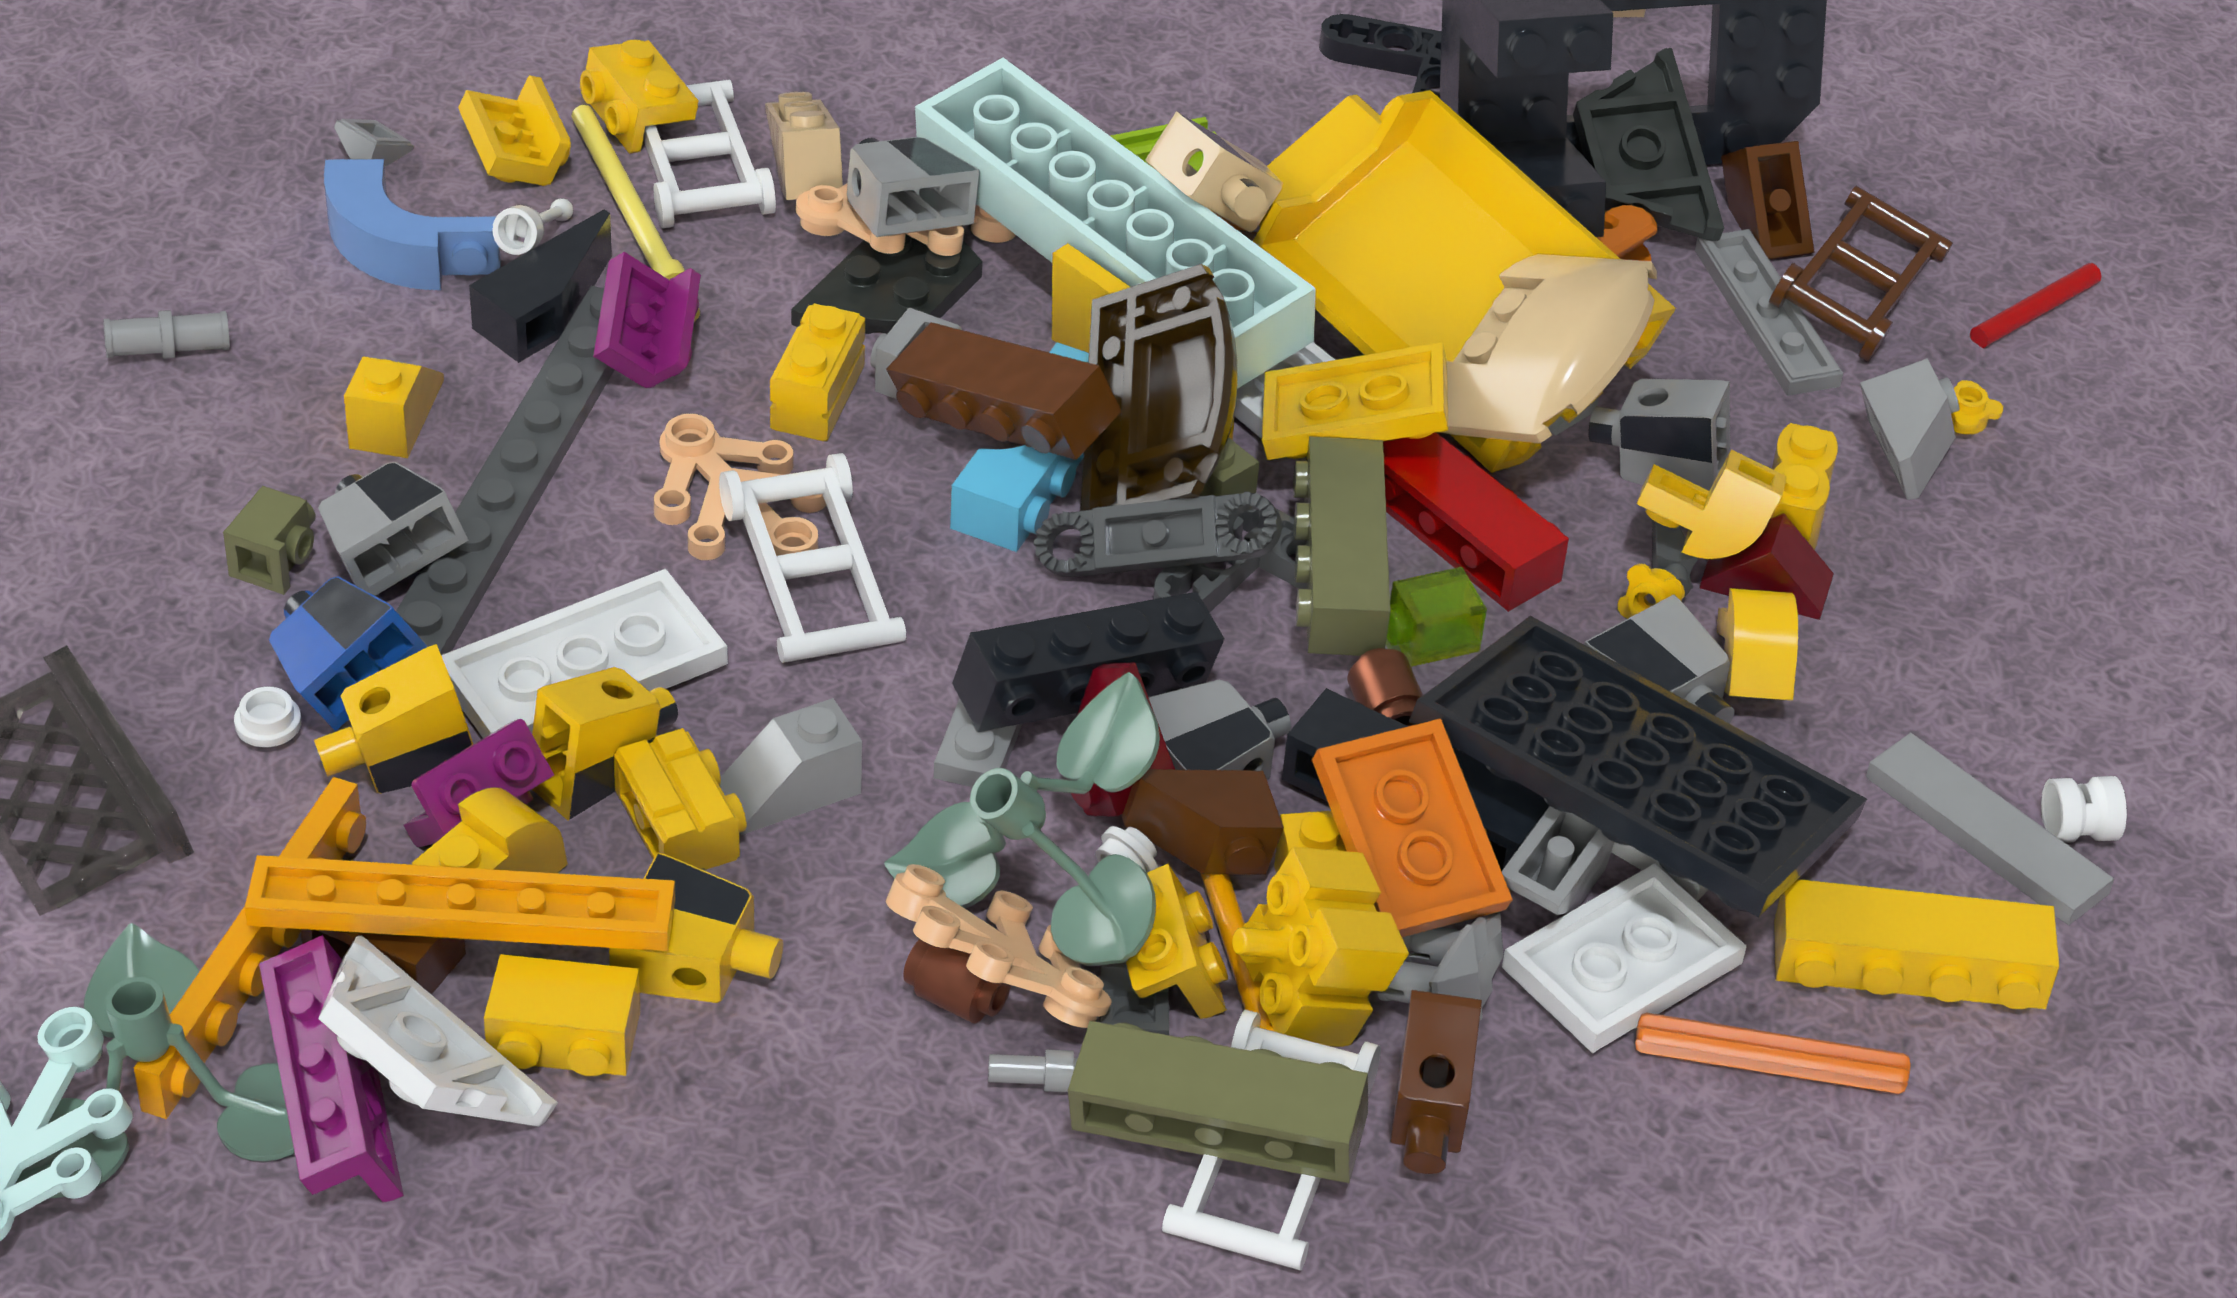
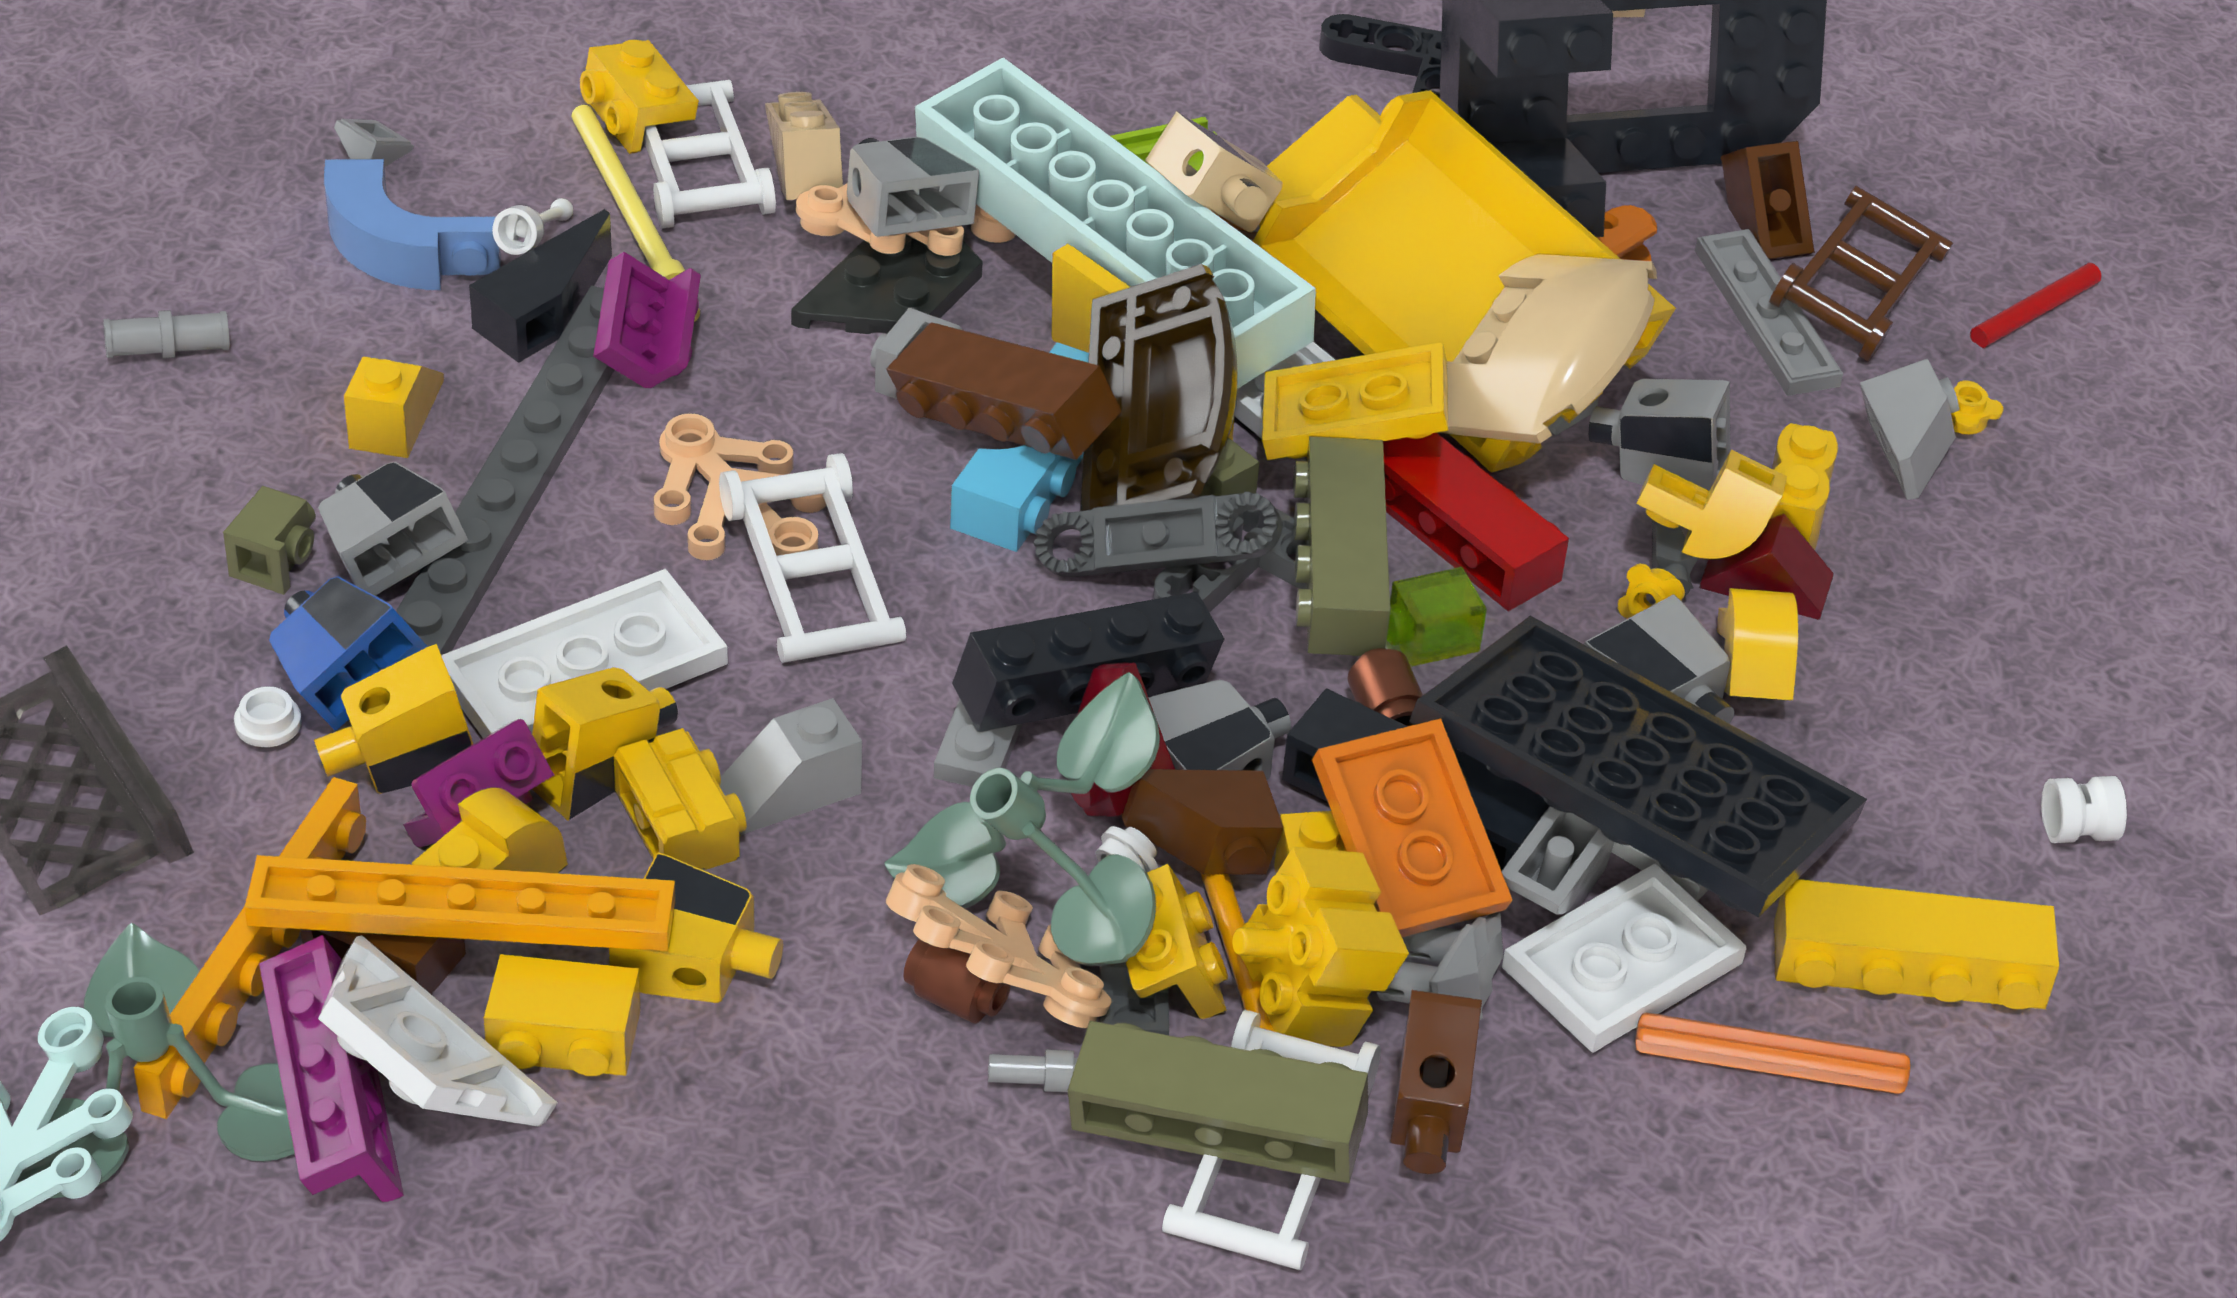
yellow bracket [458,75,571,186] -> none
yellow brick [770,303,865,441] -> none
pearl dark grey wing [1573,48,1724,241] -> none
light grey tile [1866,733,2114,926] -> none

